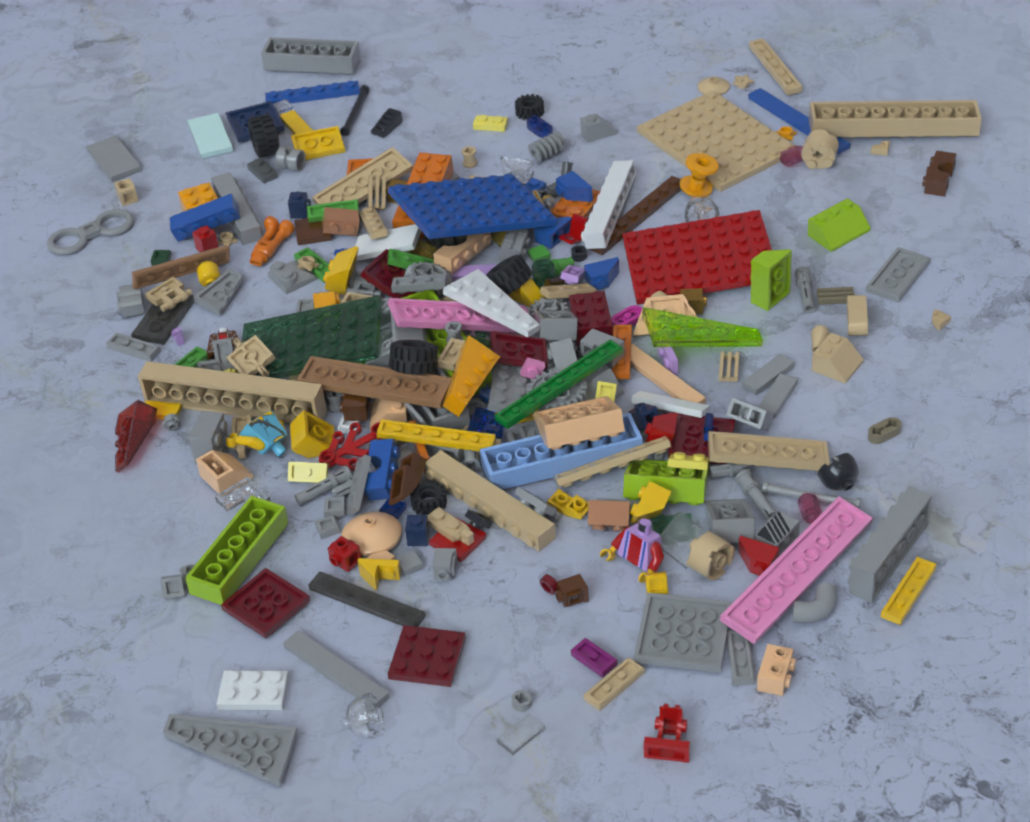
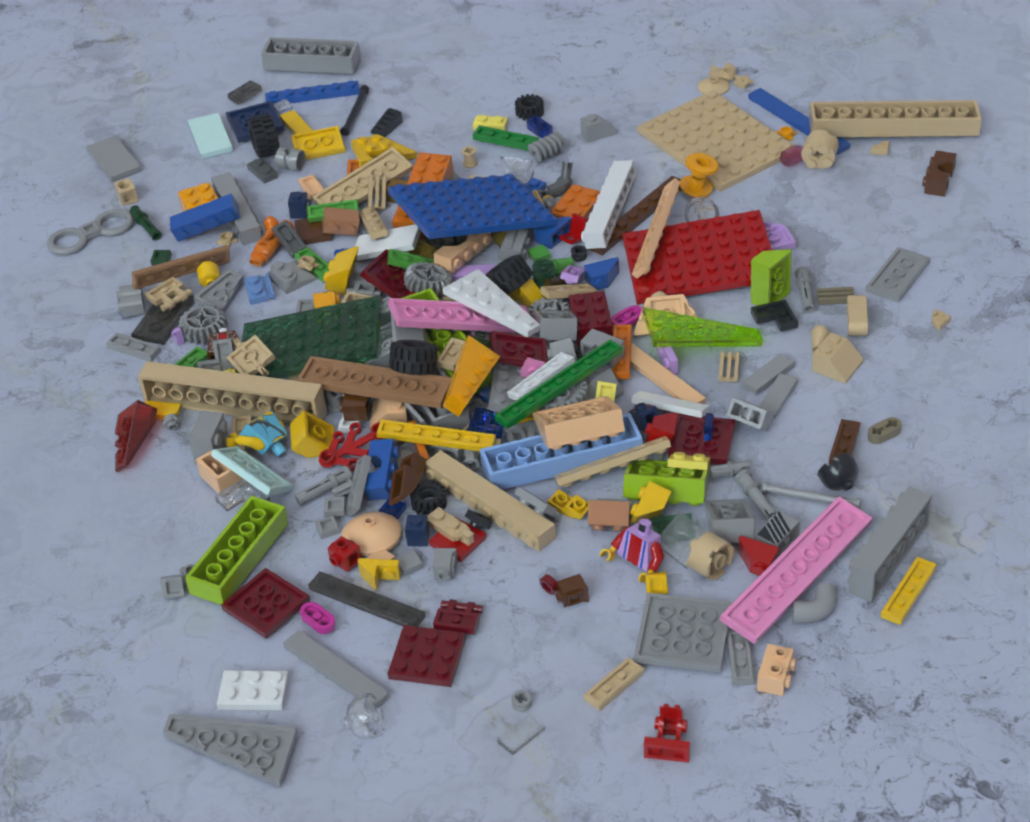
red brick [192,225,219,252] -> none
light yellow plate [288,462,329,483] -> none
light grey plate [391,273,448,294] -> none
light grey bush [445,321,463,344] -> none
blue slope [555,171,593,202] -> none
magenta plate [571,638,617,678] -> none
pearl gold brick [680,288,707,314] -> none
tan plate [708,431,830,471] -> none
tan plate [749,38,802,95] -> none
clear pink brick [797,493,822,524] -> none
lime slope [807,198,871,252] -> none
none -> dark green pin [130,205,162,241]
none -> light grey gear [179,304,228,345]
none -> light aqua tile [211,446,293,496]
none -> clear smoke plate [227,80,262,105]
none -> medium blue plate [244,273,276,305]
none -> dark grey plate [272,220,306,258]
none -> light nougat tile [298,175,324,201]
none -> dark pink plate [300,602,336,634]
none -> yellow wing [351,134,417,167]
none -> dark red plate [433,599,483,635]
none -> green plate [472,126,539,151]
none -> white tile [507,352,575,401]
none -> light nougat plate [632,178,680,278]
none -> tan plate [708,63,736,81]
none -> black plate [751,300,798,331]
none -> lavender plate [764,222,796,250]
none -> reddish brown plate [829,419,861,464]

